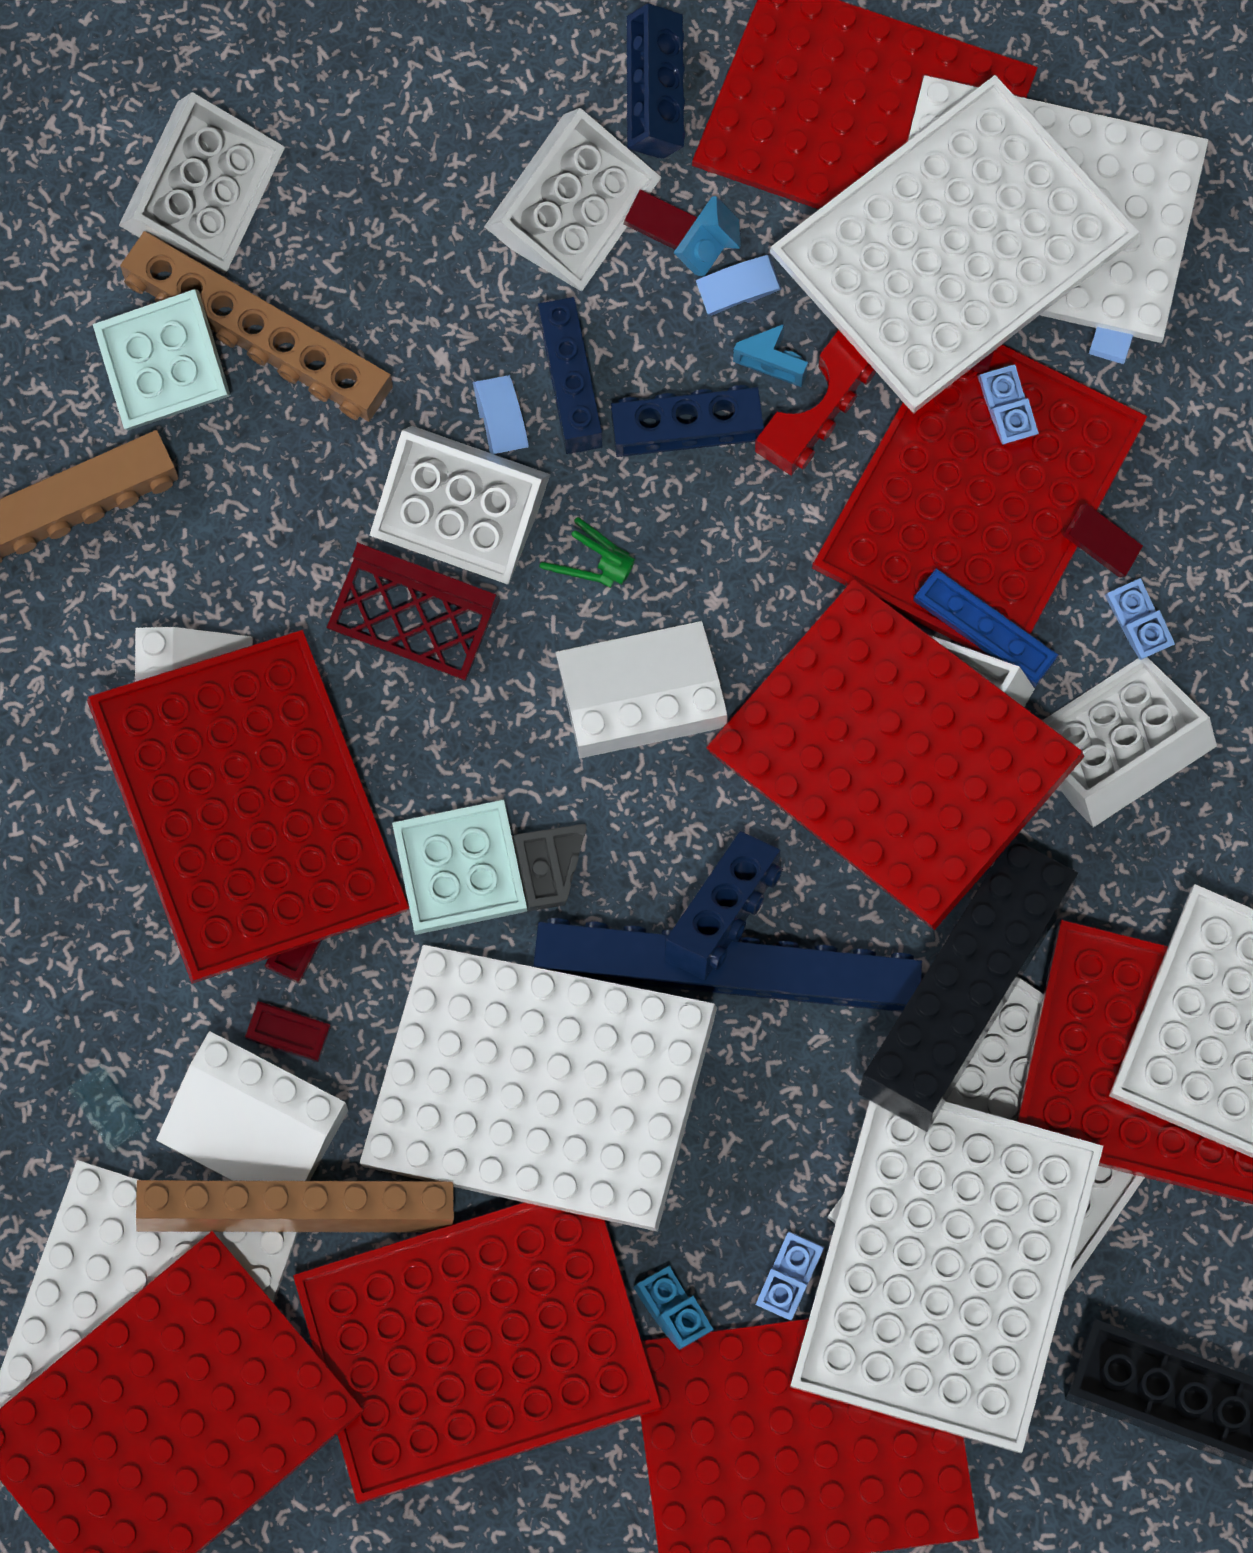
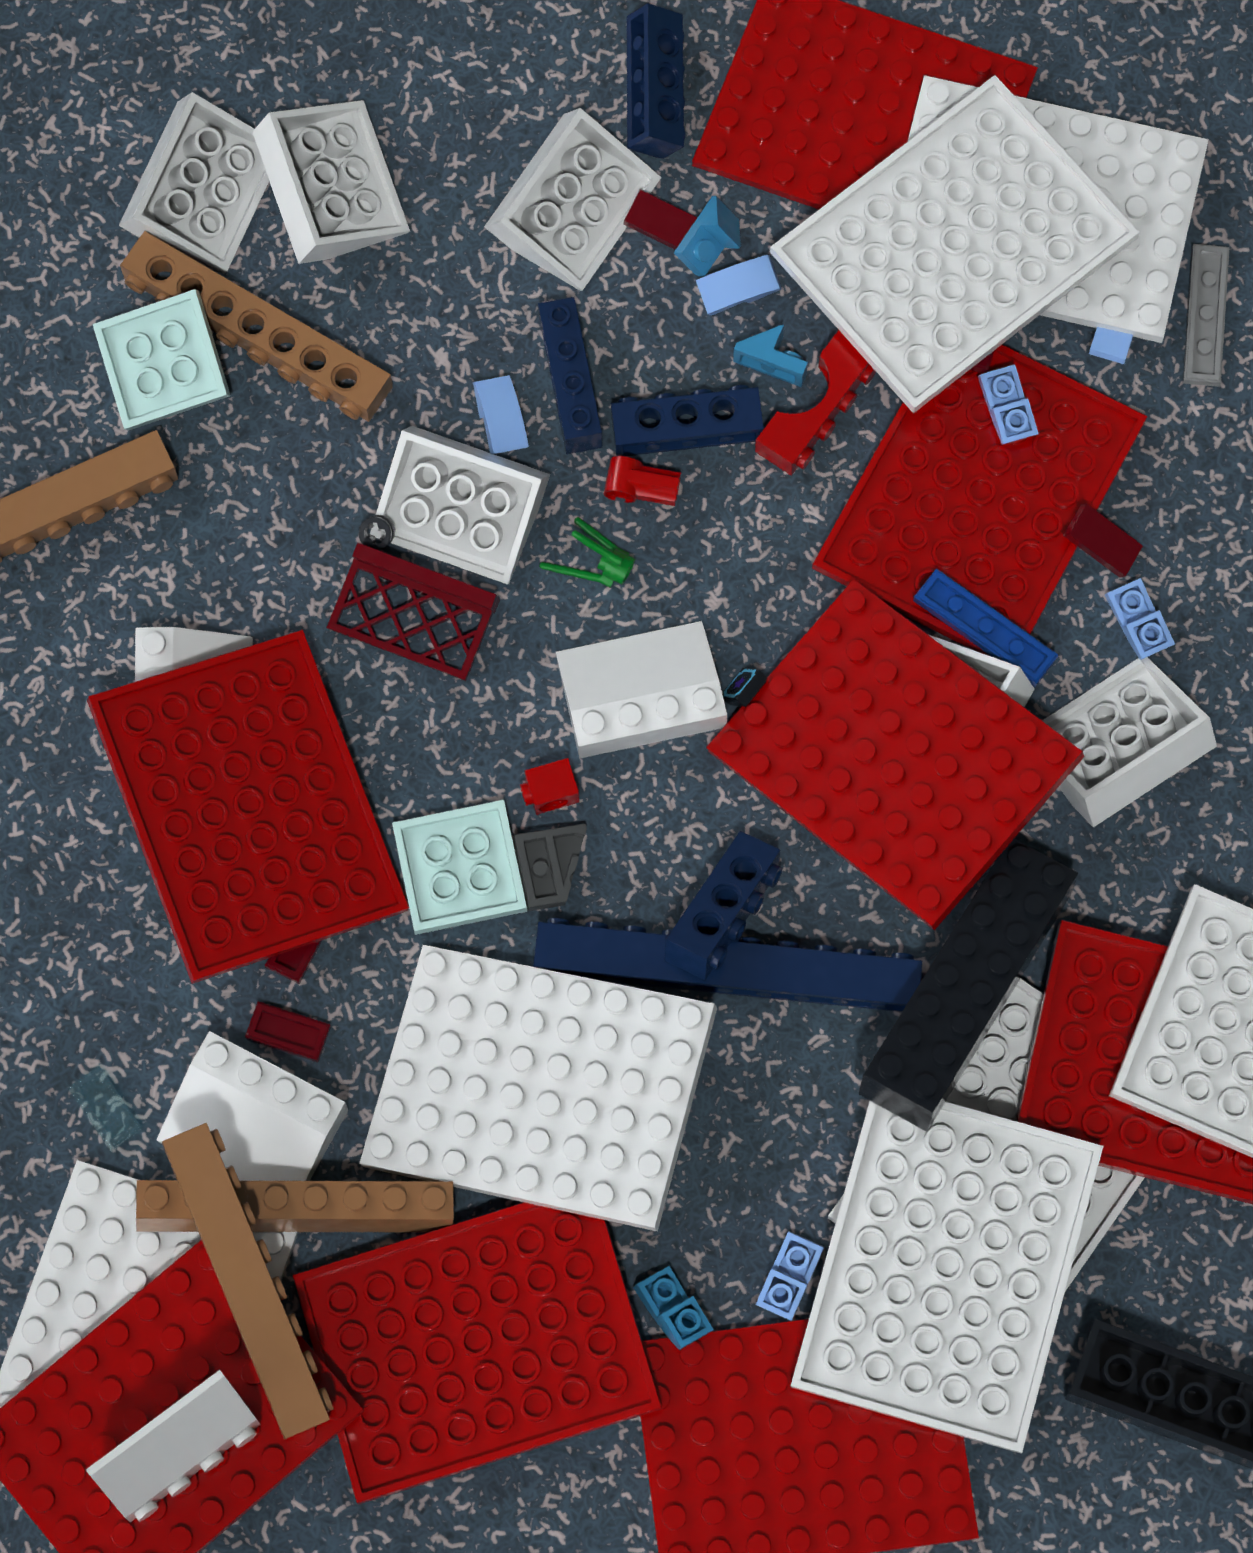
none -> white slope [86,1370,261,1522]
none -> medium nougat brick [162,1122,334,1439]
none -> white slope [252,100,410,264]
none -> black bush [358,515,395,550]
none -> red brick [520,758,580,815]
none -> red piece [603,456,681,506]
none -> black tile [722,668,768,707]
none -> light grey tile [1183,244,1230,387]

